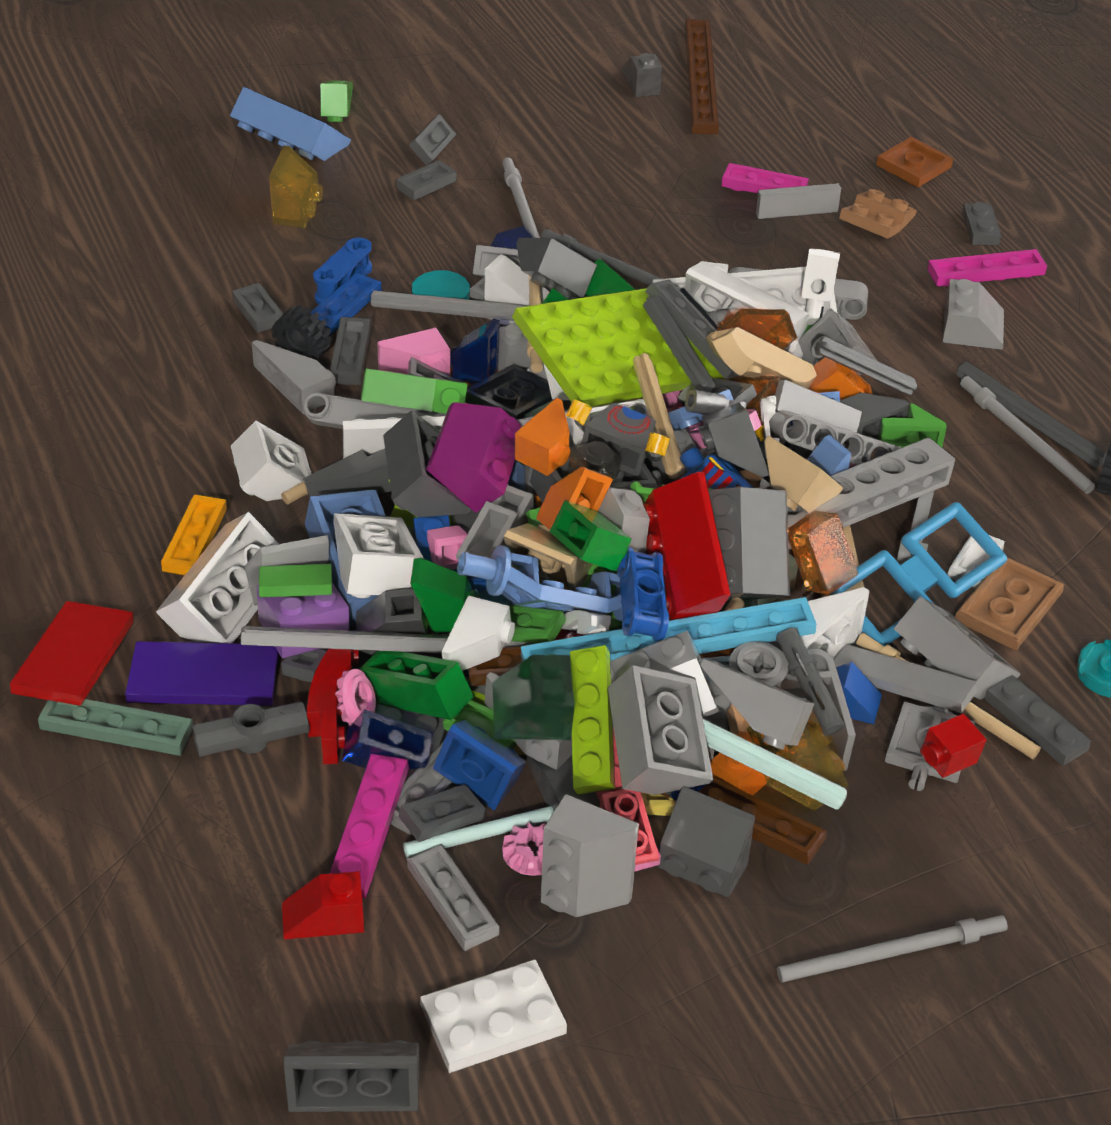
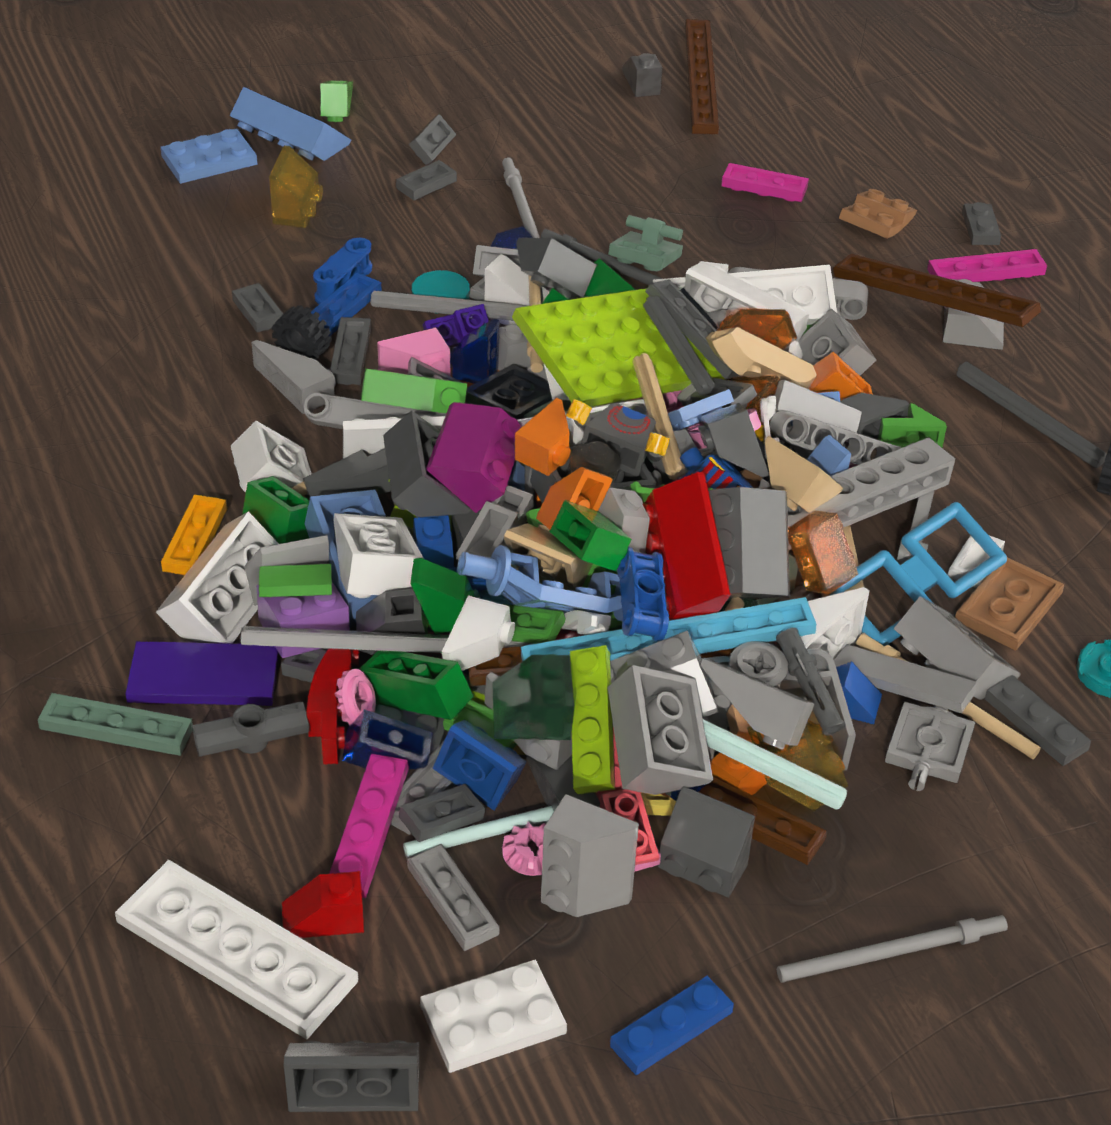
red tile [10,601,134,706] -> none
bright pink slope [427,526,467,570] -> none
flat silver bar [685,390,747,415] -> none
light grey tile [756,183,841,219] -> none
white torso [801,248,840,318] -> none
axle [815,337,917,395] -> none
dark orange plate [876,137,953,187] -> none
red brick [920,713,987,778] -> none
light grey bar [960,376,1095,494] -> none
none -> white plate [115,860,358,1039]
none -> medium blue plate [160,129,258,184]
none -> green brick [242,476,309,544]
none -> dark purple slope [422,304,492,348]
none -> sand green plate [608,215,683,271]
none -> blue plate [610,975,734,1075]
none -> reddish brown tile [833,254,1041,327]

